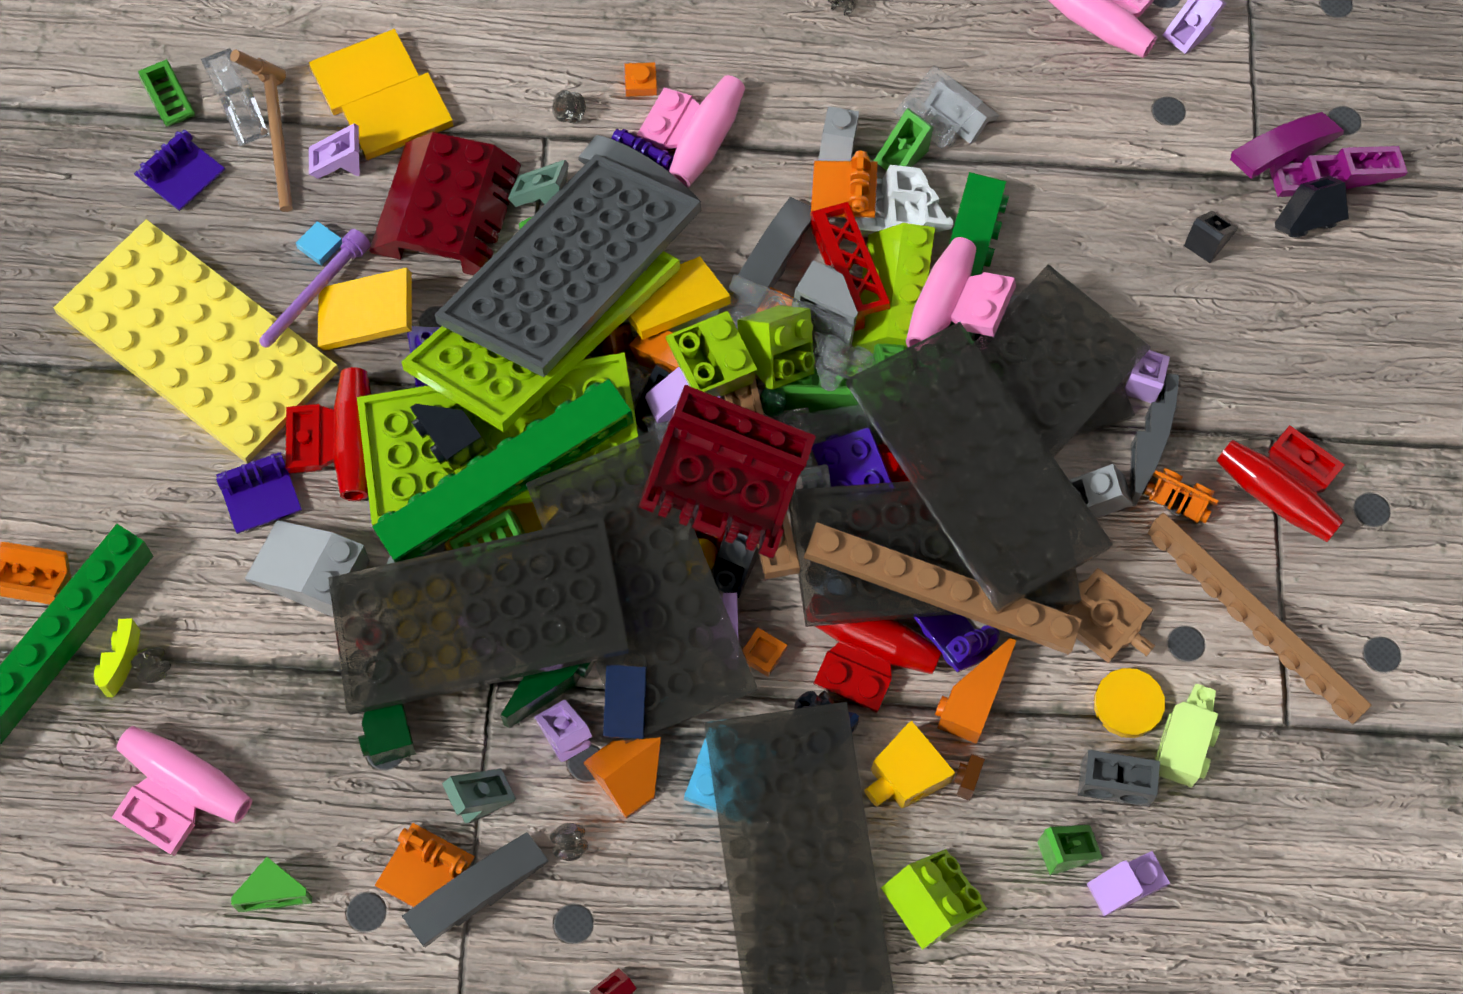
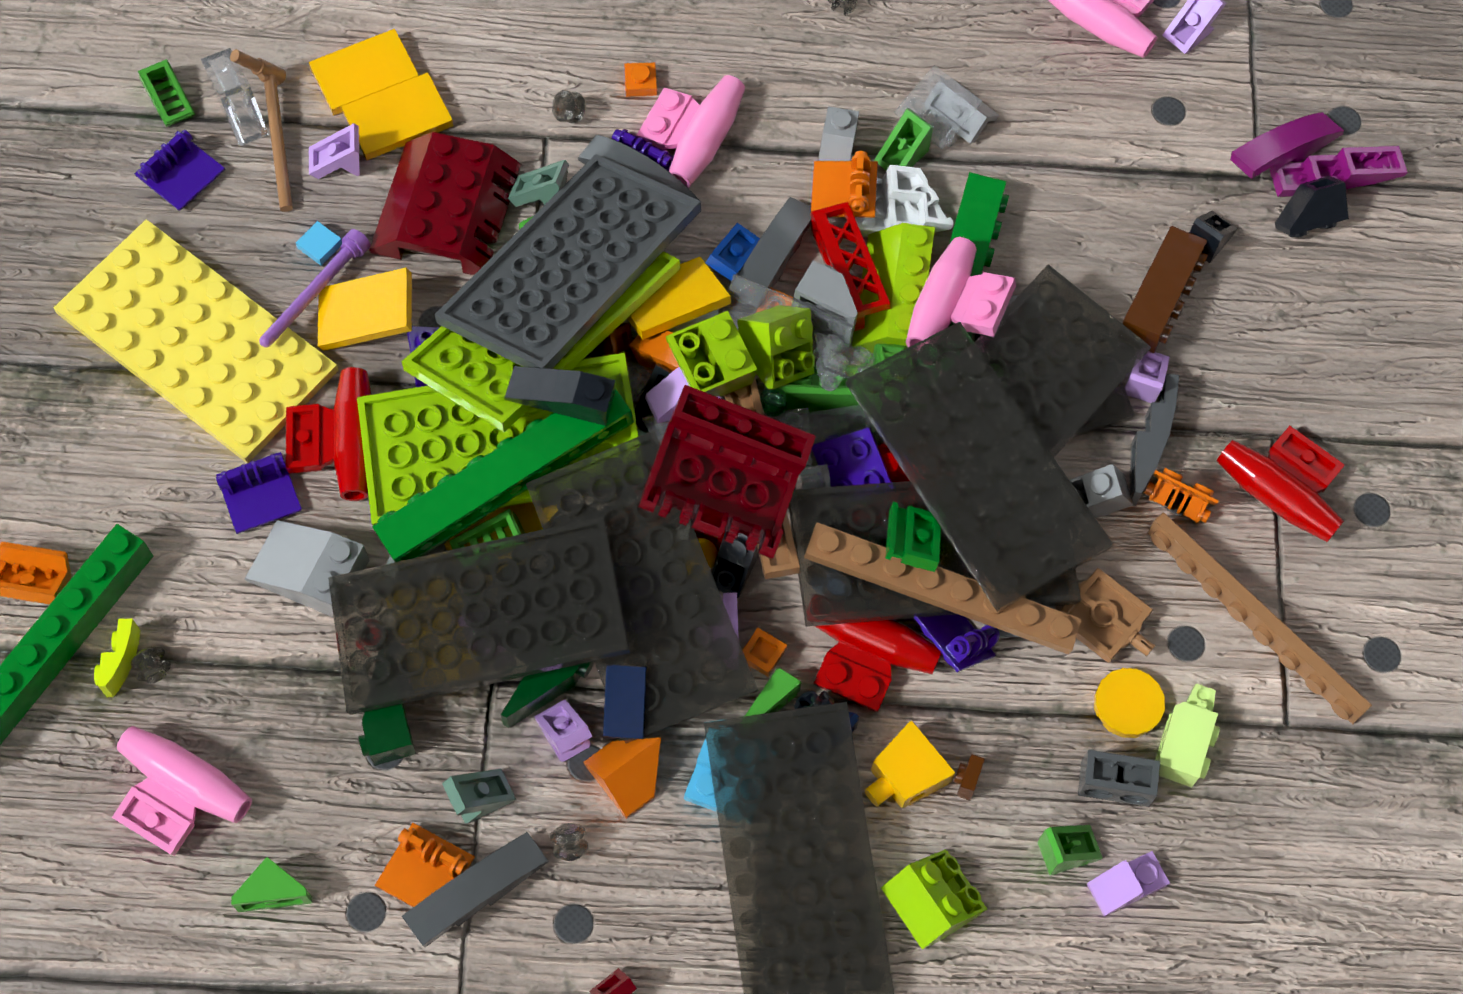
black slope [410,404,487,471] -> none
orange slope [935,638,1017,744] -> none
none -> slope [505,366,615,426]
none -> blue plate [705,223,760,282]
none -> bright green slope [739,668,802,738]
none -> green plate [885,501,942,572]
none -> reddish brown brick [1118,226,1208,354]

